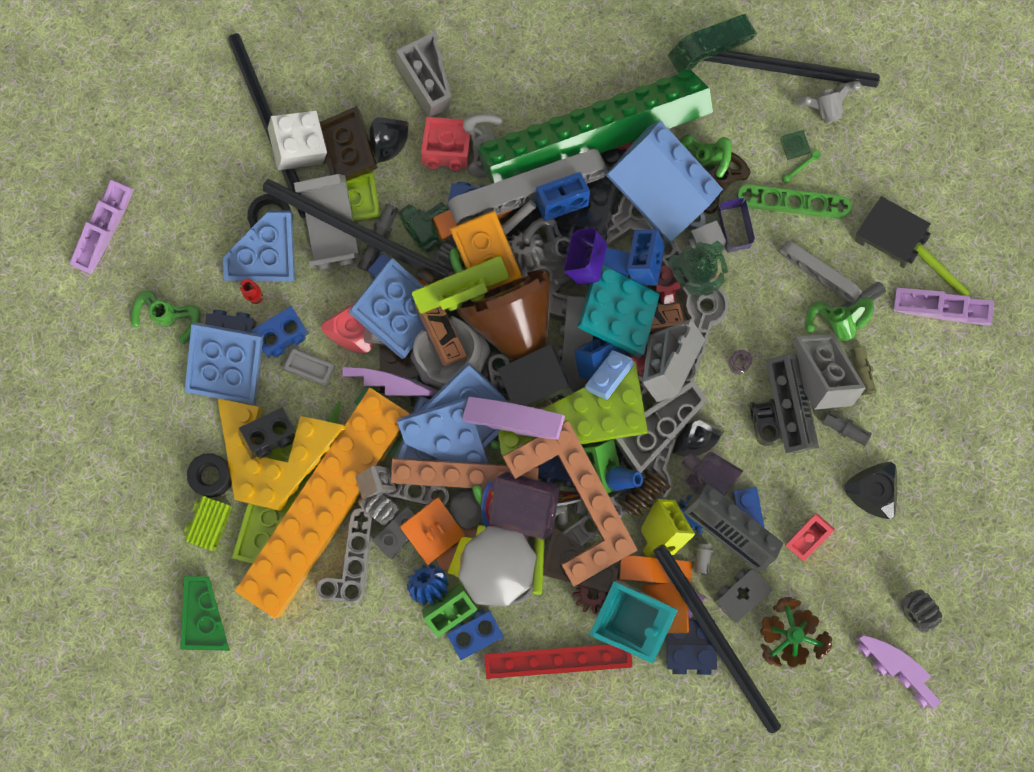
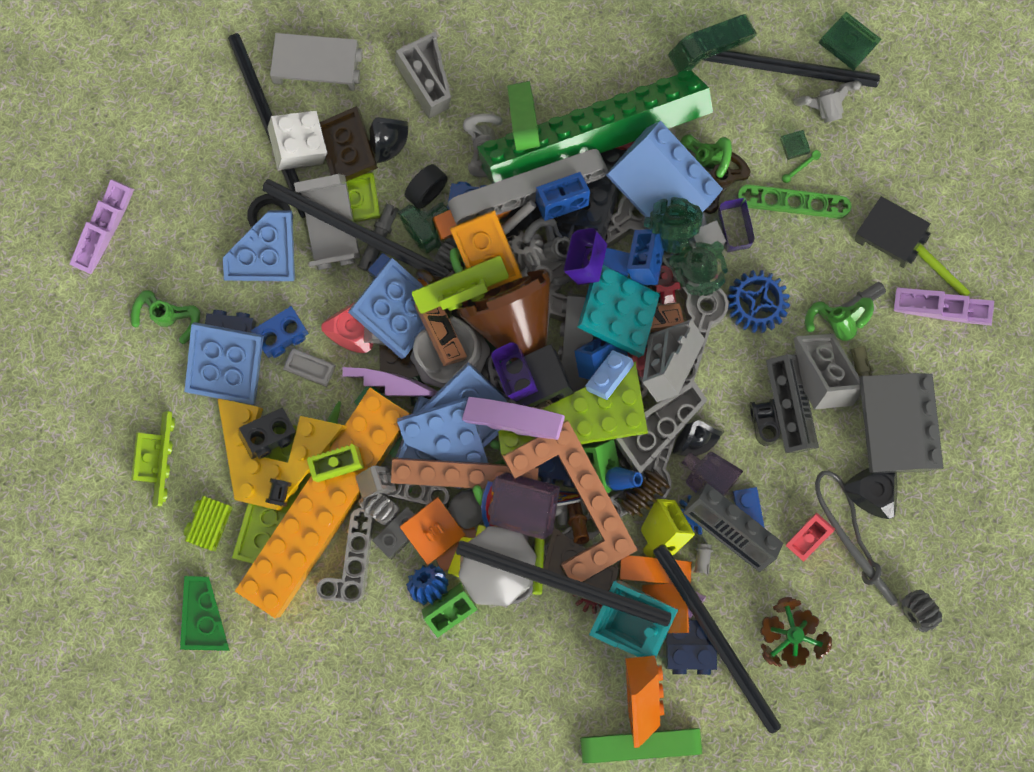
black tyre [187,453,232,497] -> none
red pin [240,279,263,304] -> none
coral plate [421,117,471,171] -> none
blue brick [447,609,504,660] -> none
red plate [484,644,632,679] -> none
dark grey brick [714,568,772,623] -> none
bush [728,350,752,374] -> none
light grey beam [779,241,862,303] -> none
dark grey pin [822,410,872,447] -> none
lavender slope [855,635,941,709] -> none
none -> lime bracket [131,411,175,507]
none -> black bush [265,478,292,507]
none -> light grey panel [270,33,363,91]
none -> lime brick [307,443,364,482]
none -> black tyre [404,164,448,209]
none -> black axle [456,541,671,627]
none -> dark purple piece [491,343,538,402]
none -> bright green beam [507,81,540,151]
none -> reddish brown axle [567,501,589,544]
none -> bright green beam [580,728,703,763]
none -> orange slope [625,655,664,748]
none -> clear green piece [644,197,703,254]
none -> blue gear [727,270,790,333]
none -> dark grey piece [815,470,898,606]
none -> clear green tile [819,12,882,71]
none -> dark grey slope [859,373,944,473]

